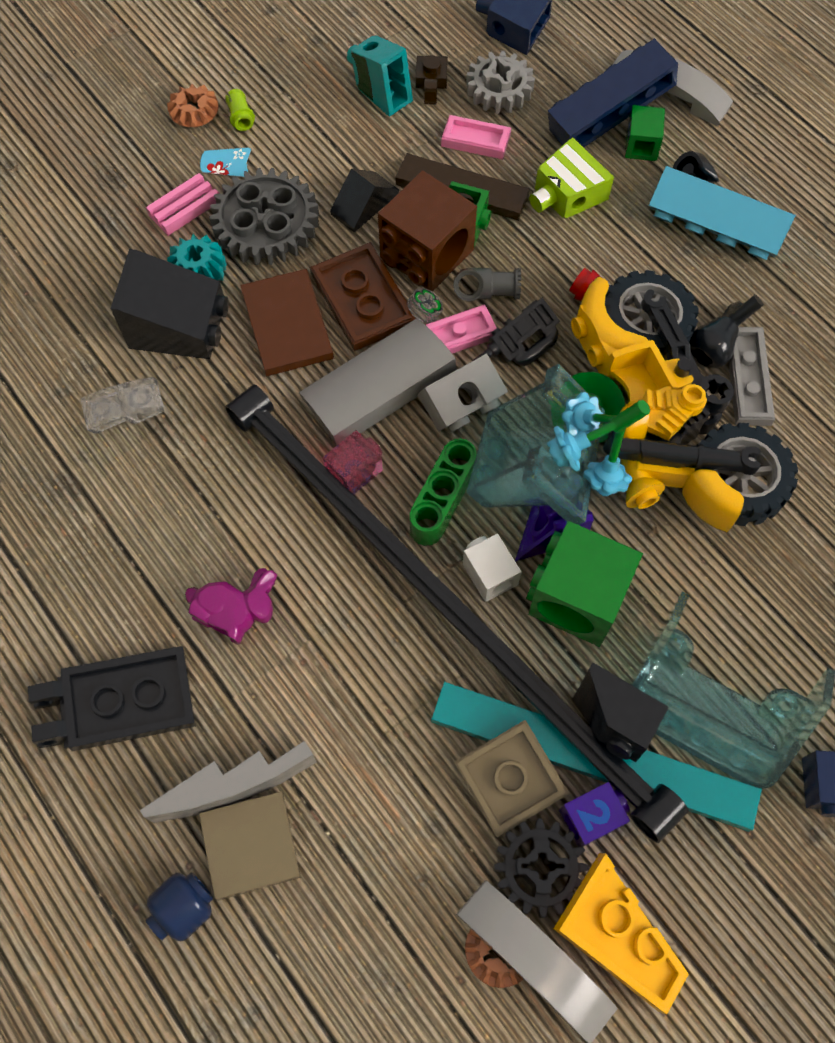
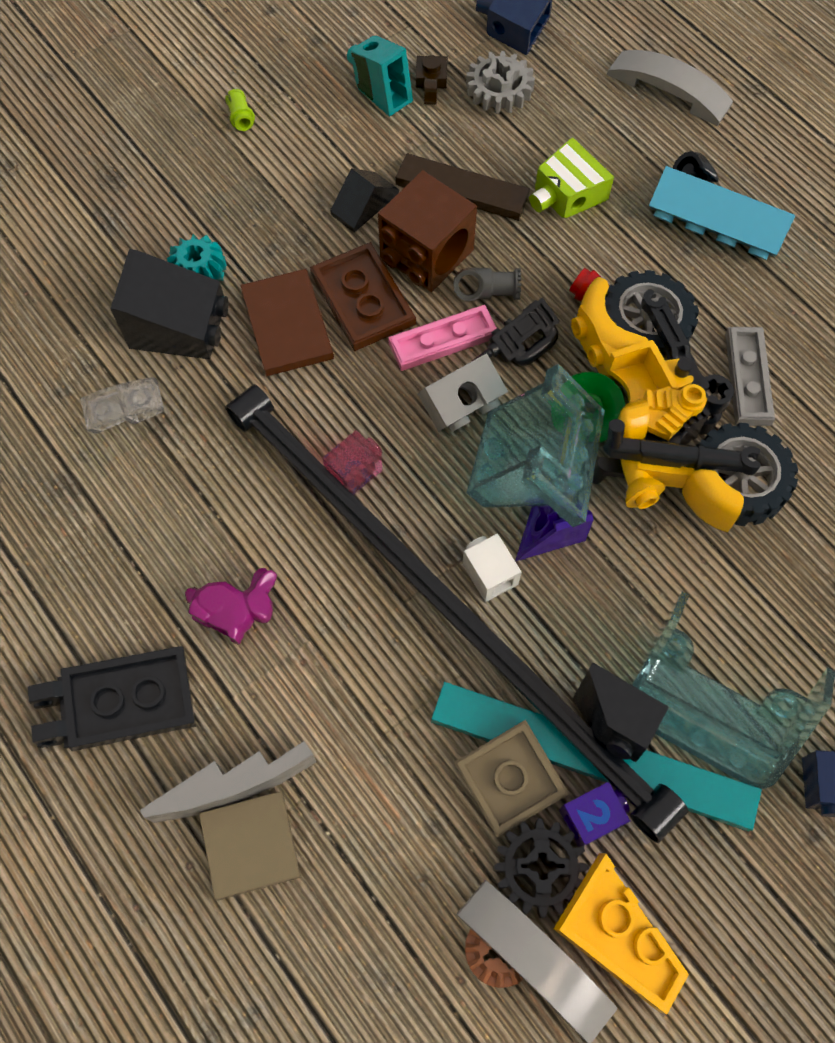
dark blue head [145,872,214,941] -> none
bright pink tile [146,173,219,236] -> none
nougat gear [167,84,219,127] -> none
medium azure sticker [200,148,251,177] -> none
dark grey gear [209,168,319,265] -> none
light grey slope [299,318,457,448] -> none
clear tile [407,288,443,323] -> none
green beam [409,438,477,546] -> none
bright pink tile [441,115,511,159] -> none
green bracket [449,181,491,247] -> none
green brick [526,521,643,647] -> none
medium azure plant [547,392,650,496] -> none
dark blue brick [548,38,678,147] -> none
green brick [625,105,665,161] -> none
black piece [689,294,764,368] -> none

